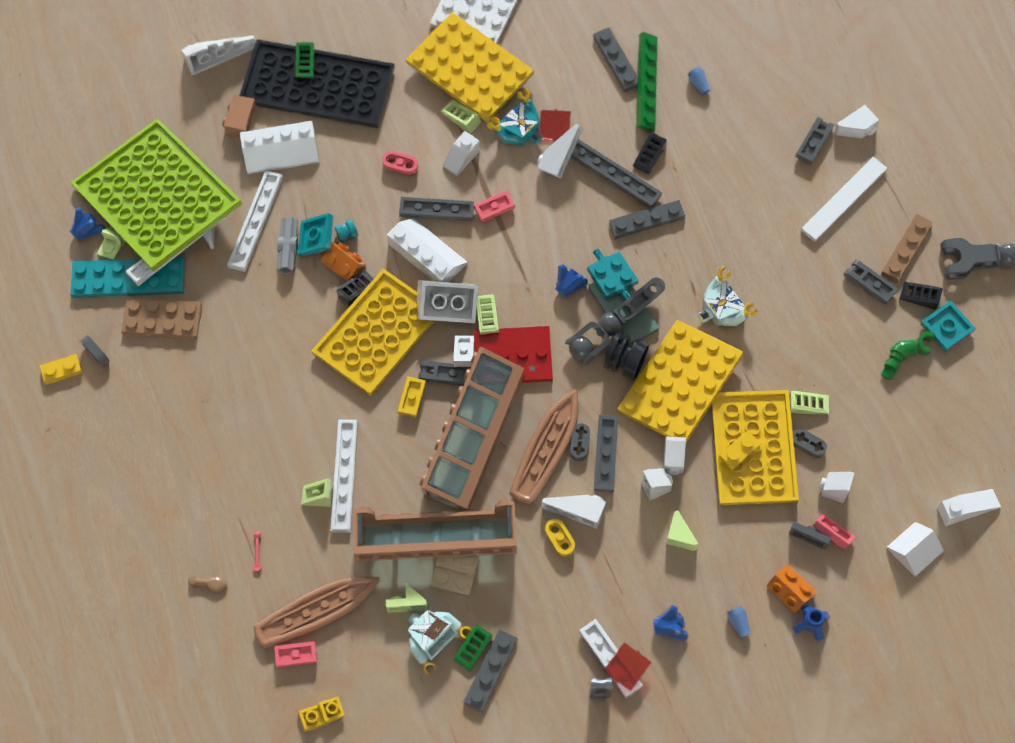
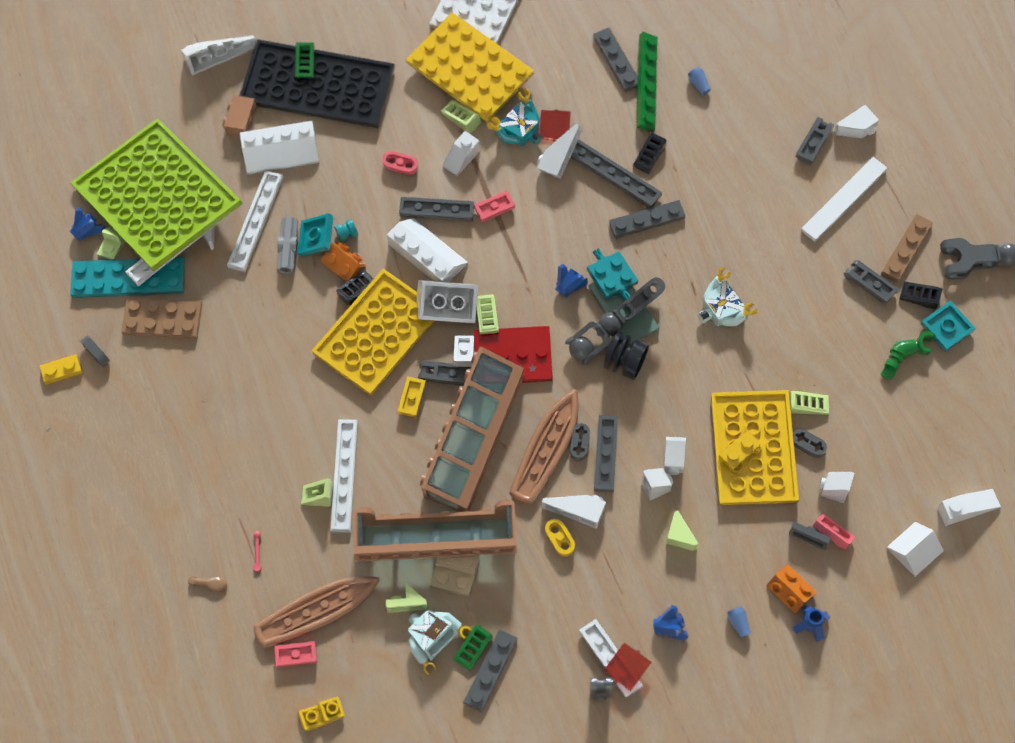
yellow plate [617,320,743,443] -> none

